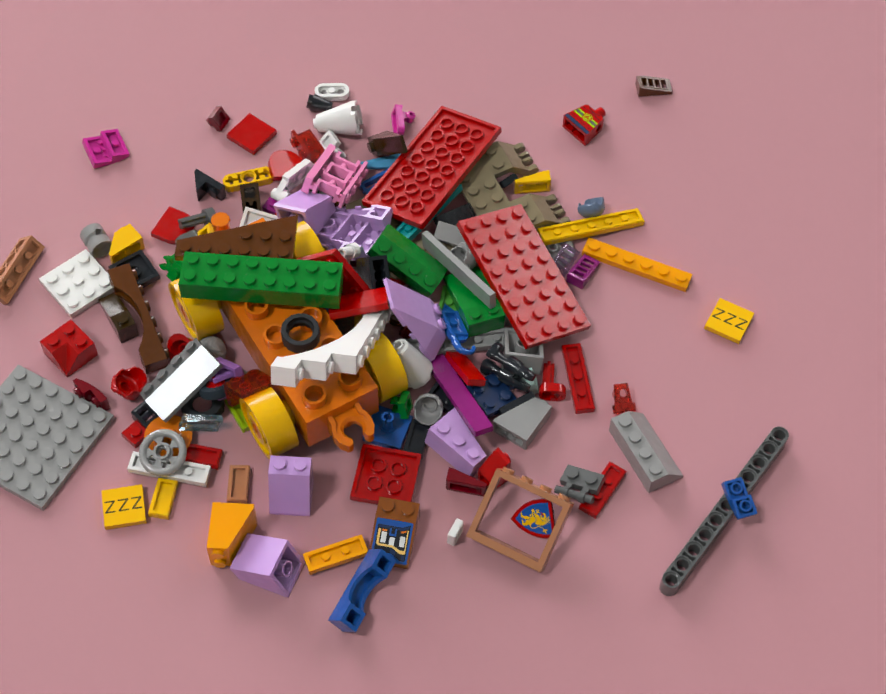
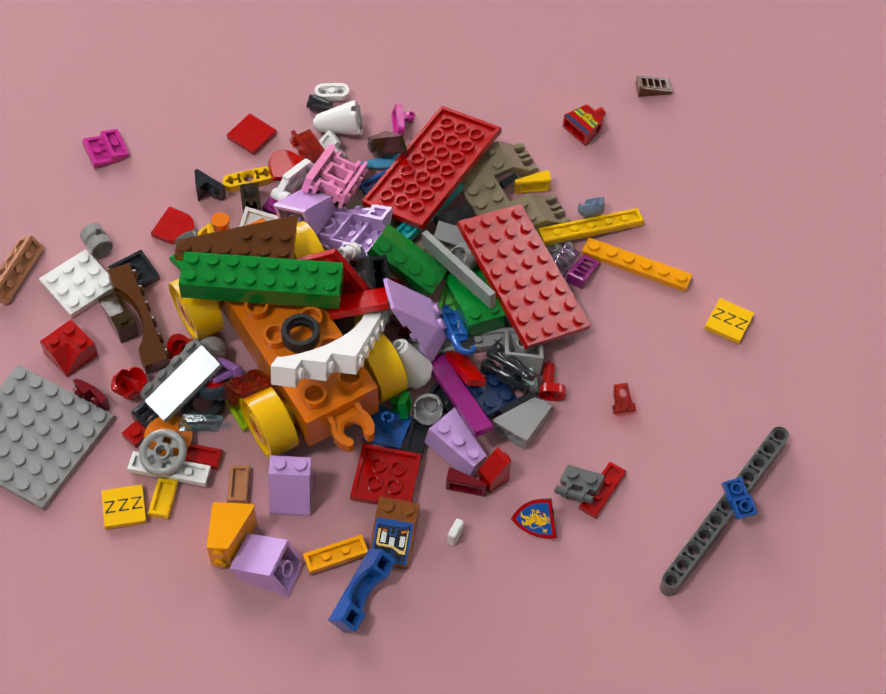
yellow slope [109,224,145,264] -> none
green plate [159,255,182,281] -> none
dark grey piece [178,207,216,229] -> none
dark red tile [206,106,230,131] -> none
nougat window [466,467,574,572] -> none
red tile [561,343,595,414] -> none
light grey slope [609,411,683,493] -> none

